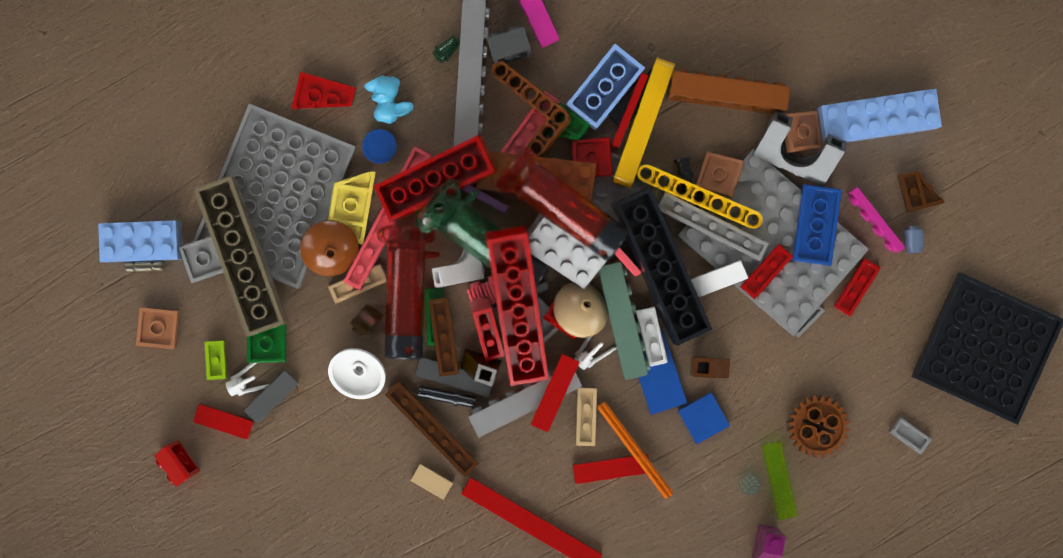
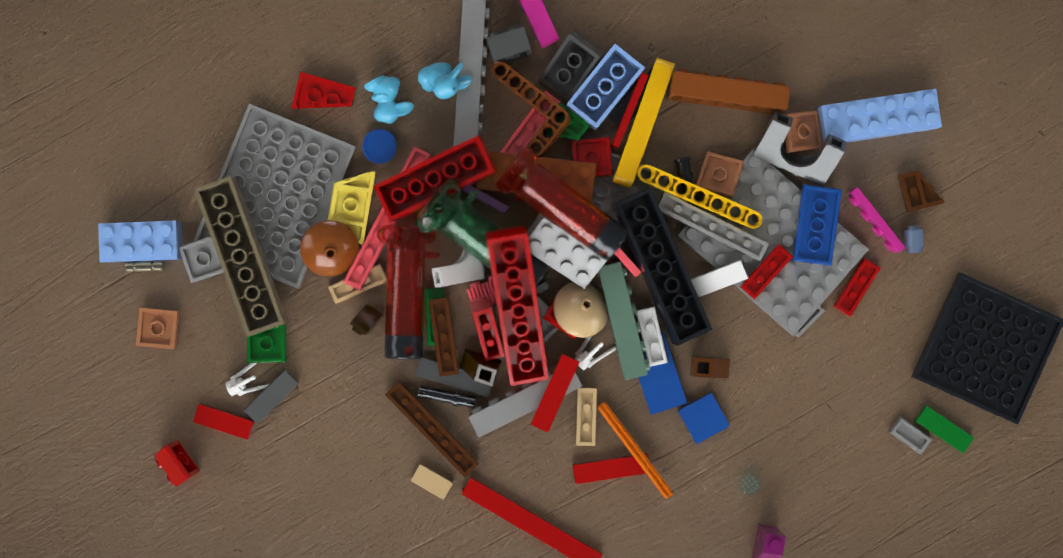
lime plate [204,340,228,380] -> none
white dish [328,348,386,399] -> none
clear green cone [432,36,460,64] -> none
clear neon green tile [761,441,798,521] -> none
dark orange gear [787,395,850,458] -> none
none -> medium azure animal [418,62,472,99]
none -> dark grey slope [539,30,606,102]
none -> green tile [914,405,974,454]

